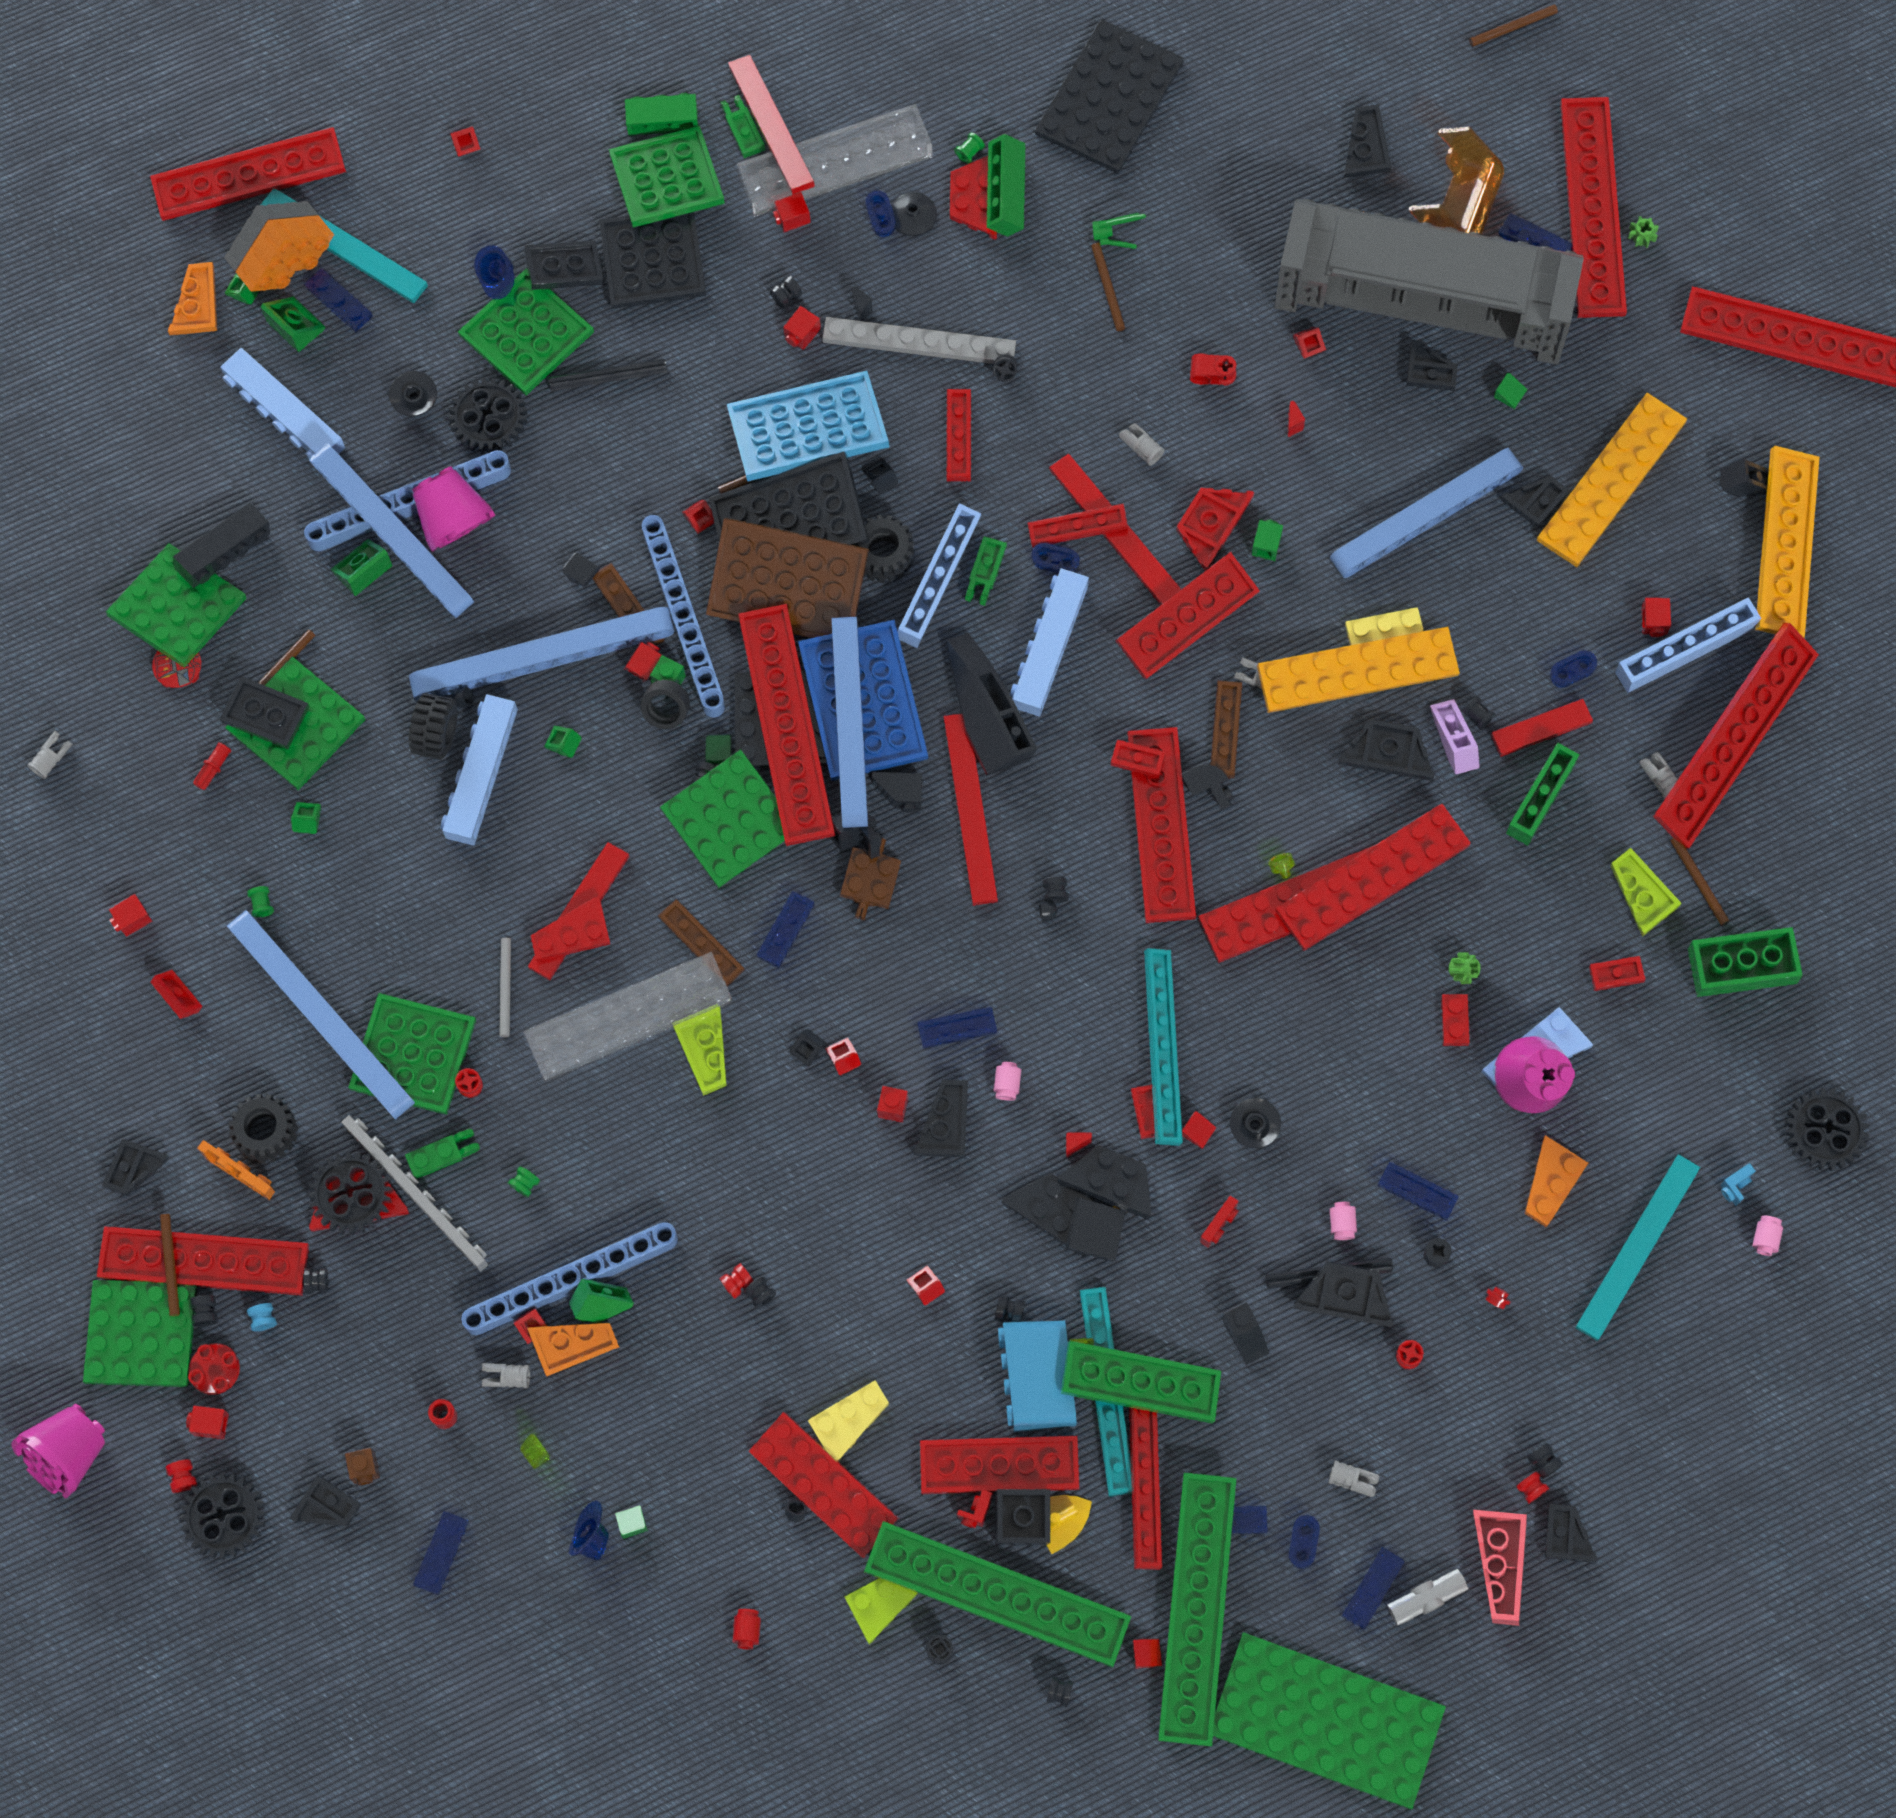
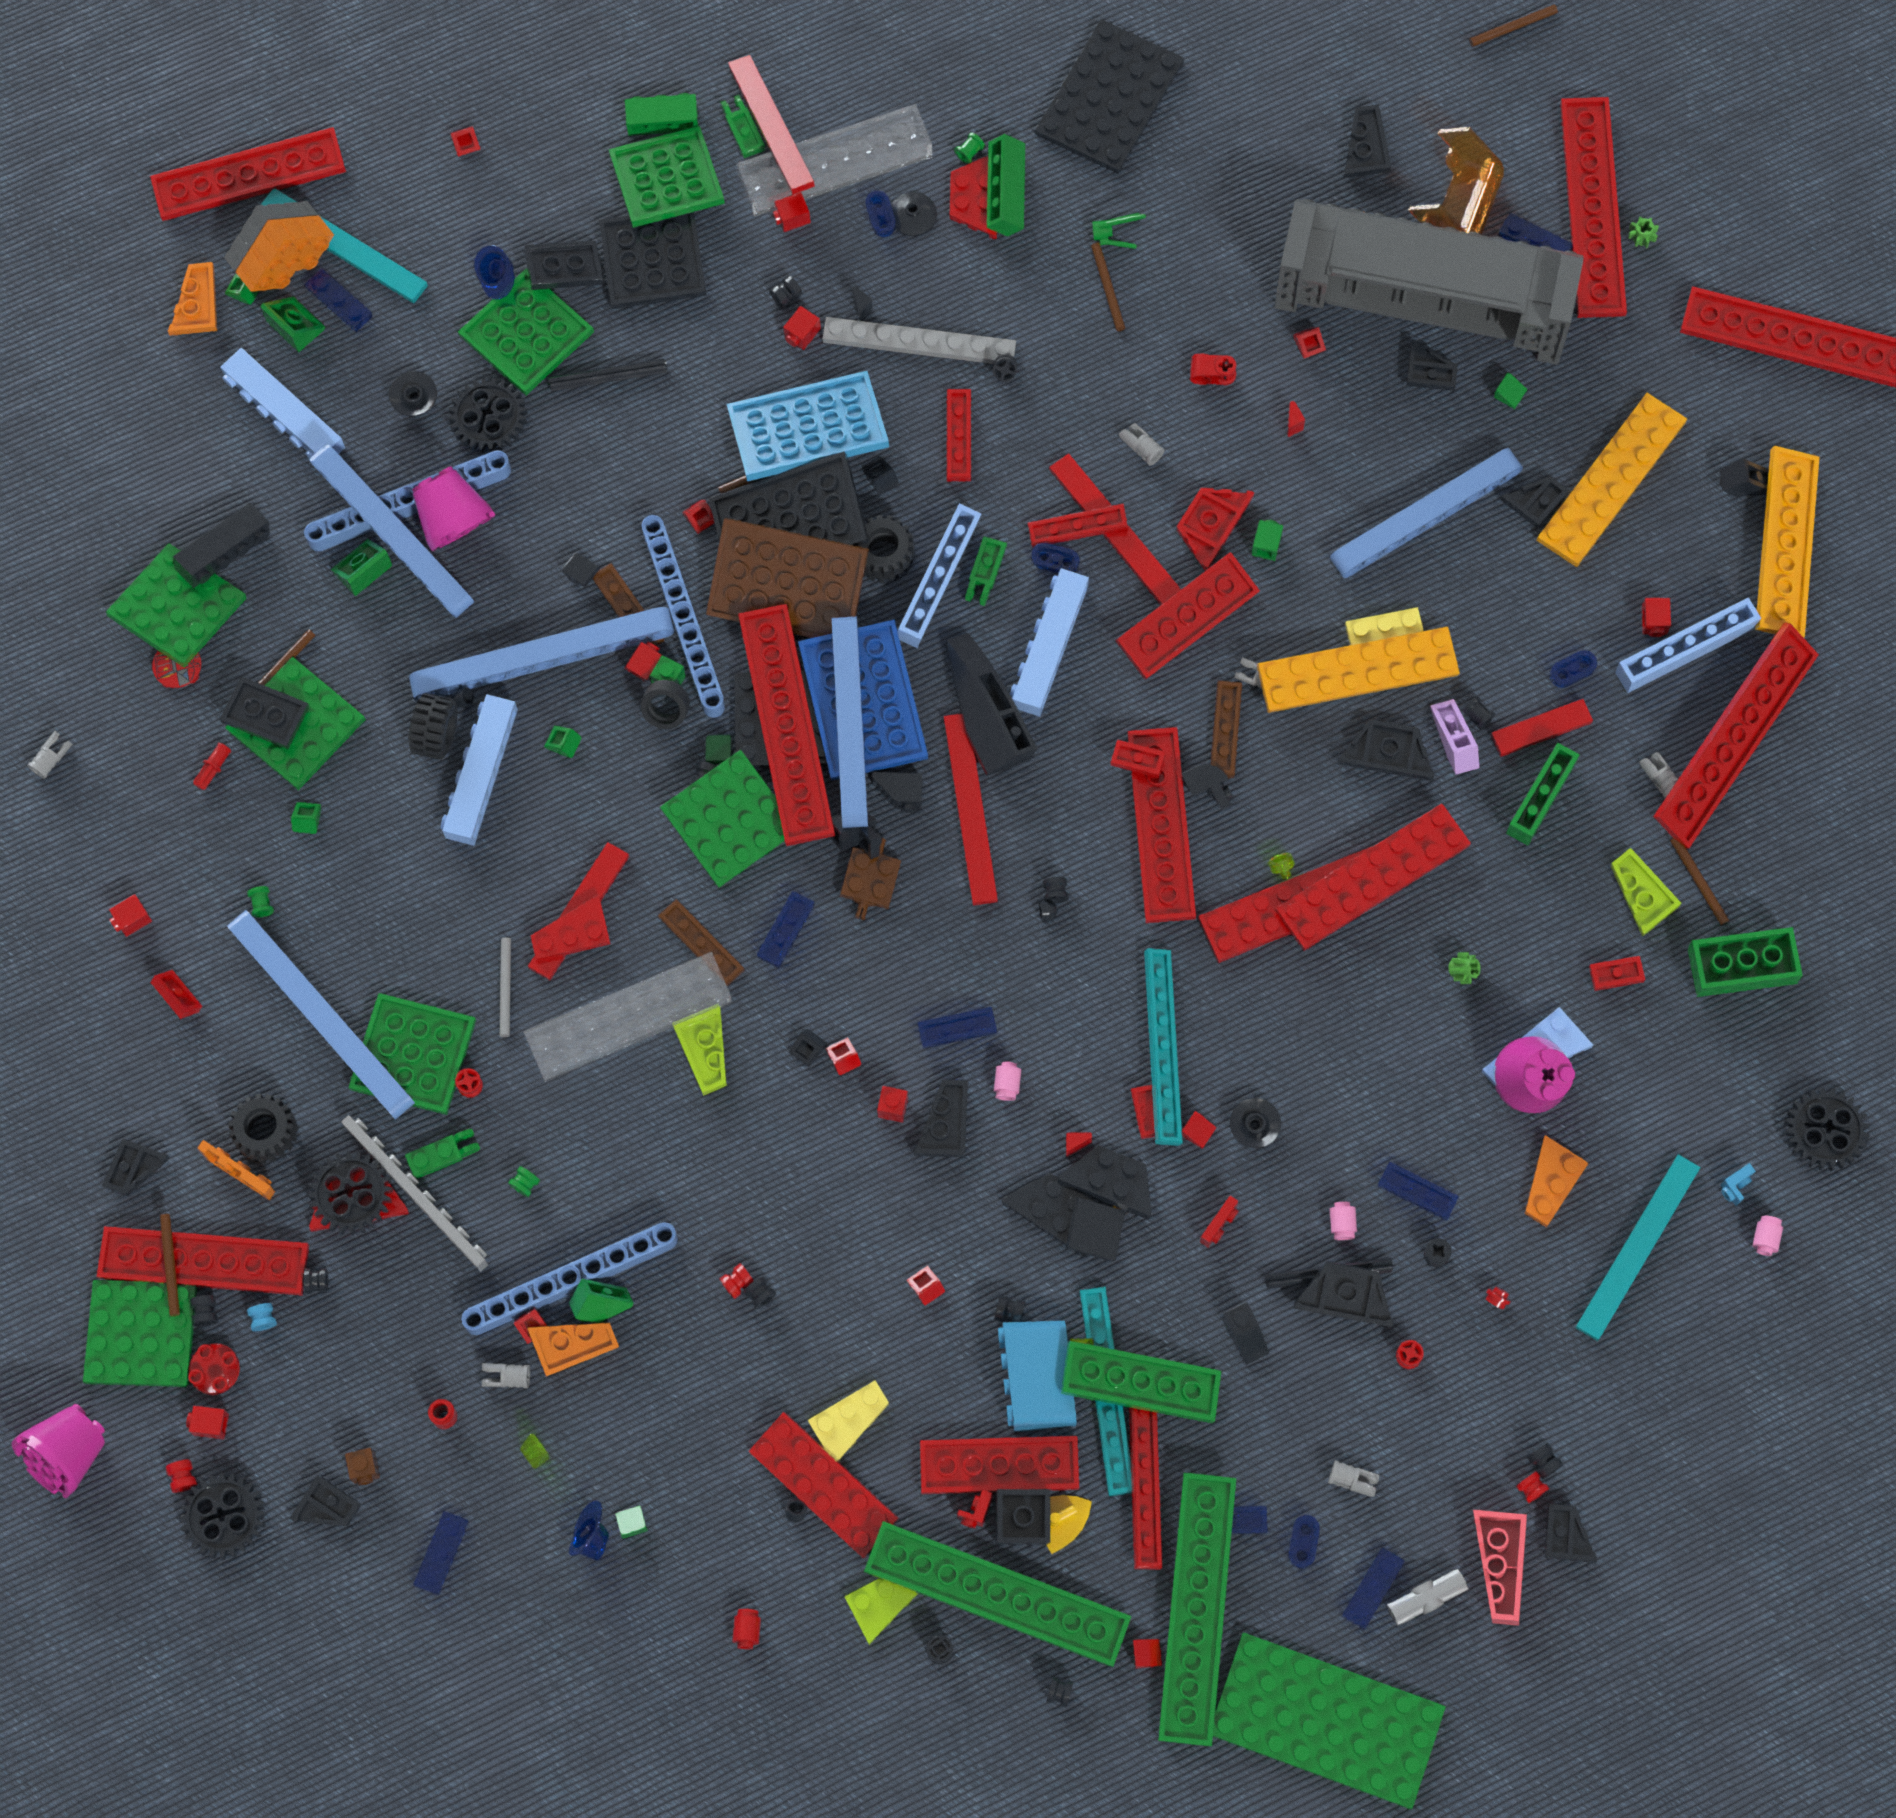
red plate [1441,994,1469,1046] -> none

